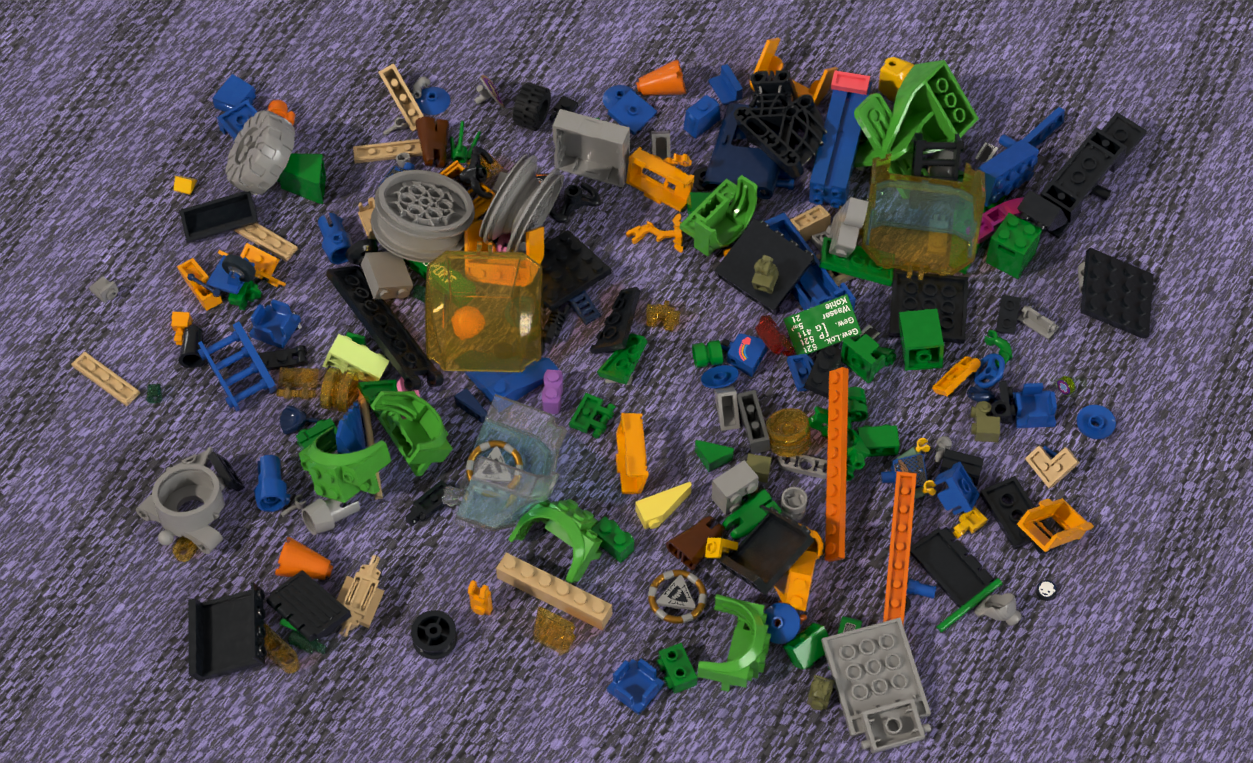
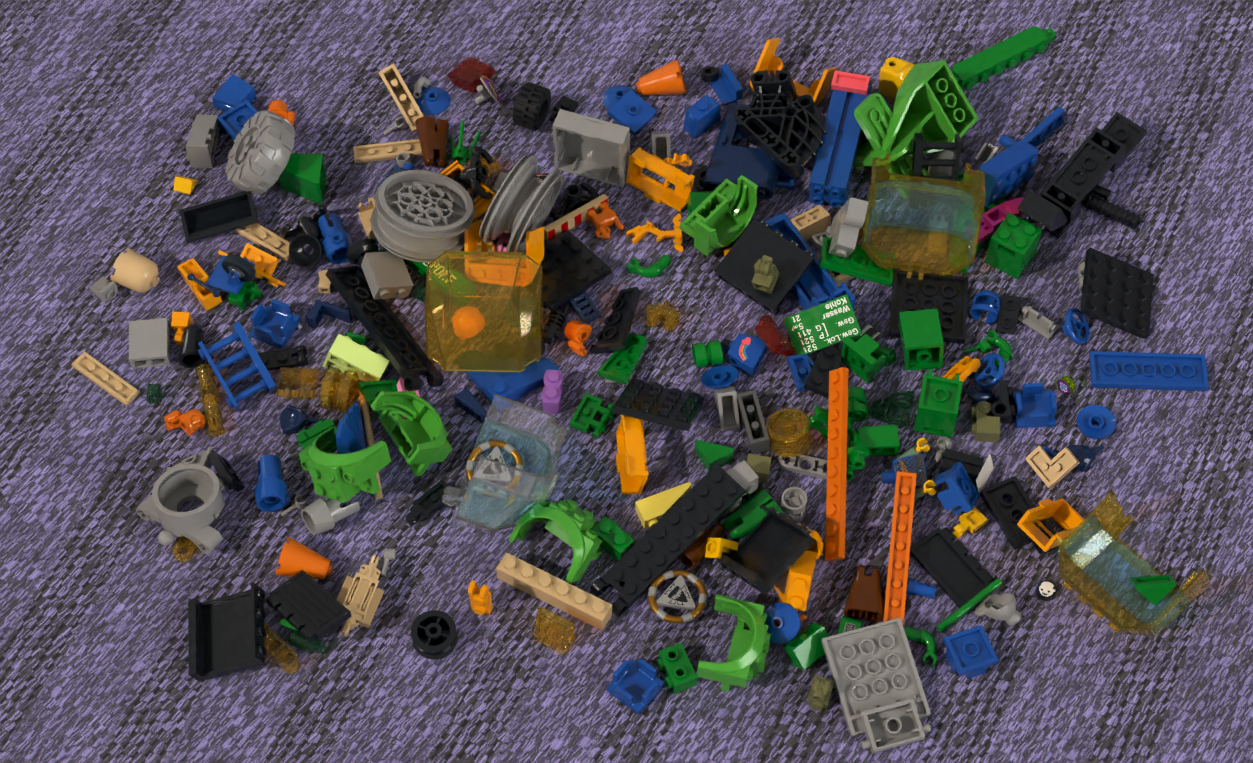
none -> tan cylinder [111,248,159,293]
none -> light grey brick [129,318,170,369]
none -> orange piece [164,409,205,436]
none -> light grey wedge [186,115,220,168]
none -> clear yellow piece [195,364,225,437]
none -> black piece [280,204,327,239]
none -> black piece [289,234,323,267]
none -> dark blue bracket [306,300,352,329]
none -> tan piece [318,270,333,294]
none -> light grey hand [381,549,396,576]
none -> clear red slope [447,57,496,93]
none -> tan tile [544,194,609,242]
none -> orange piece [564,320,592,357]
none -> orange animal [586,202,624,240]
none -> black hinge [590,464,746,617]
none -> black plate [613,379,705,431]
none -> green piece [626,254,671,278]
none -> black tile [701,66,719,82]
none -> reddish brown piece [844,565,883,622]
none -> clear green brick [868,391,915,427]
none -> green piece [904,626,937,668]
none -> green container [914,368,963,438]
none -> blue panel [943,625,999,679]
none -> green hinge [952,26,1057,90]
none -> green hand [963,340,991,354]
none -> blue helmet [970,290,1001,324]
none -> white sticker [976,454,994,493]
none -> windscreen [1058,490,1210,636]
none -> blue piece [1063,308,1089,345]
none -> dark blue piece [1067,444,1104,472]
none -> black piece [1082,192,1141,230]
none -> blue plate [1089,351,1209,391]
none -> green slope [1130,575,1176,606]

